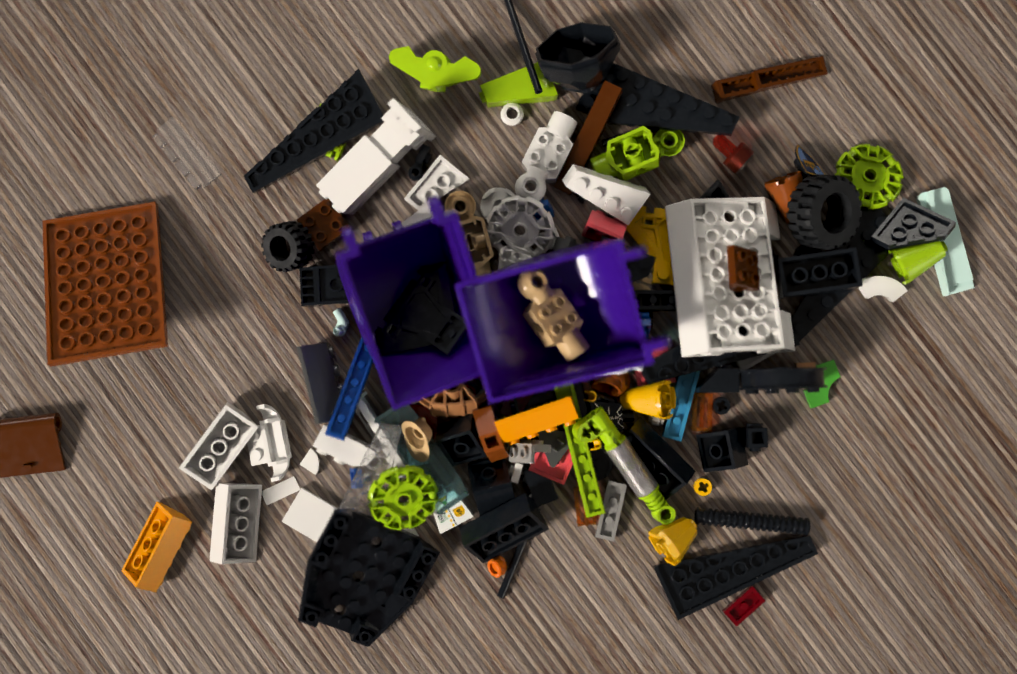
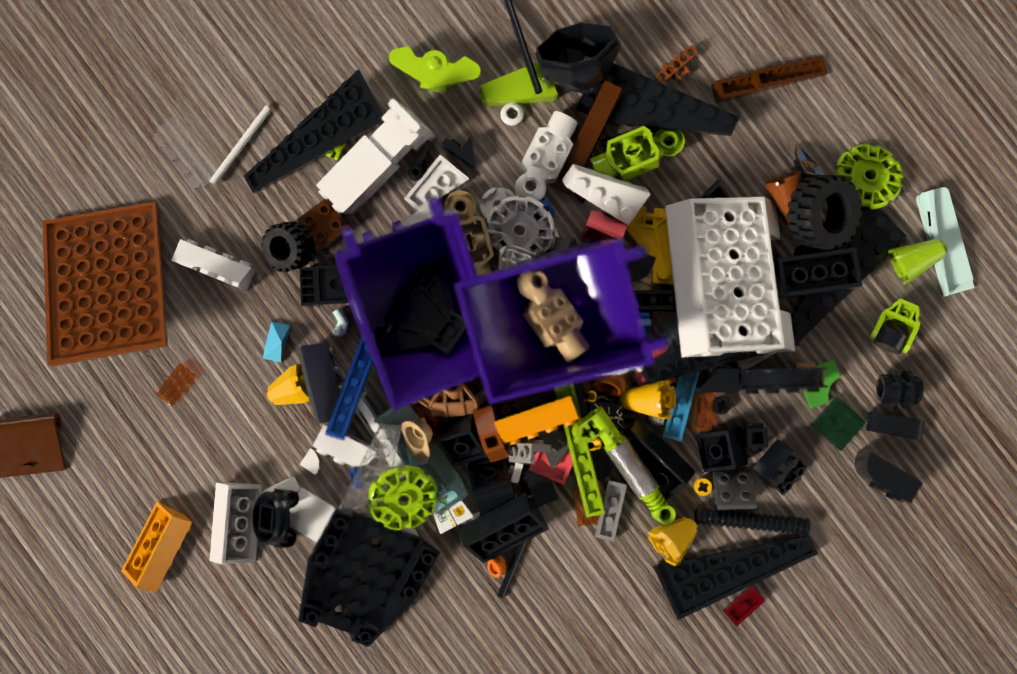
white slope [179,402,259,490] -> none
white plate [247,404,292,482] -> none
clear red piece [713,135,754,174] -> none
reddish brown plate [727,244,760,292] -> none
white tile [858,276,908,302] -> none
black plate [871,198,956,249] -> none
none -> clear orange tile [156,364,196,406]
none -> white wedge [171,239,255,291]
none -> white piece [209,105,271,185]
none -> black piece [252,488,299,548]
none -> medium azure slope [263,321,290,363]
none -> yellow cone [267,363,310,405]
none -> black slope [442,136,476,169]
none -> dark orange piece [654,45,699,84]
none -> dark grey plate [712,471,757,510]
none -> black slope [753,439,808,495]
none -> clear green plate [810,397,866,451]
none -> black brick [855,450,923,504]
none -> black beam [866,411,925,440]
none -> lime piece [869,298,920,354]
none -> black piece [876,370,924,409]

